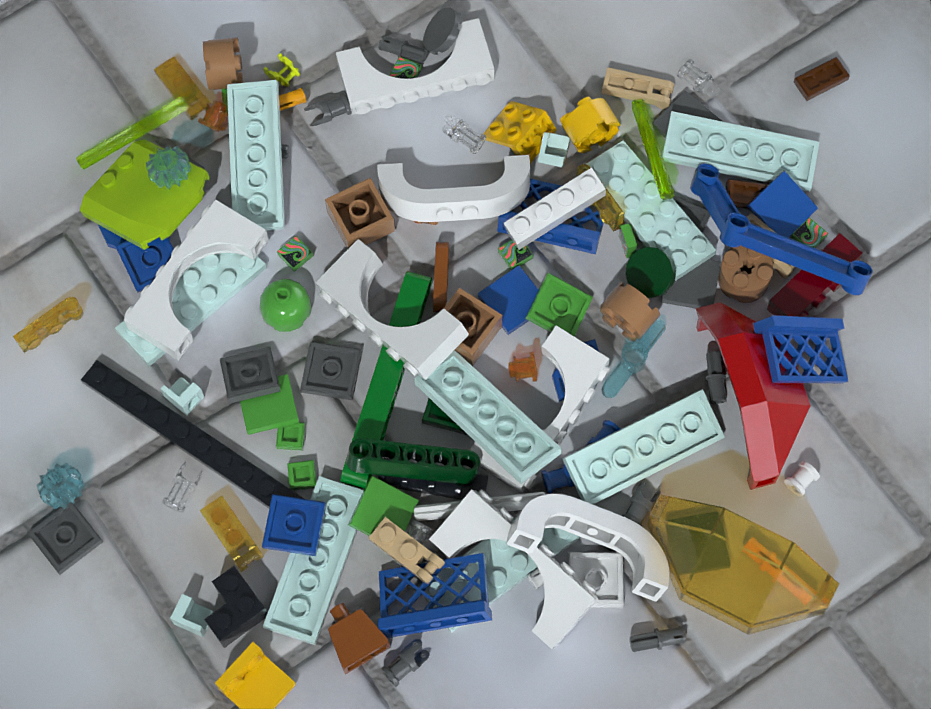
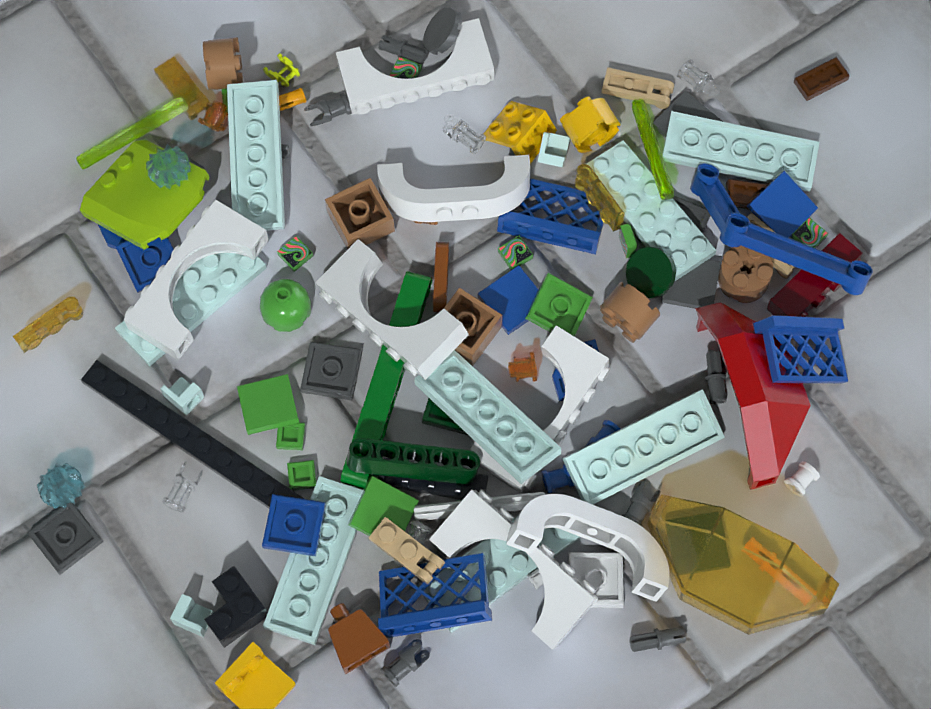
clear yellow plate [200,496,264,572] -> none
dark grey tile [220,347,281,404] -> none
white brick [504,168,606,250] -> none
clear light blue piece [601,320,666,398] -> none

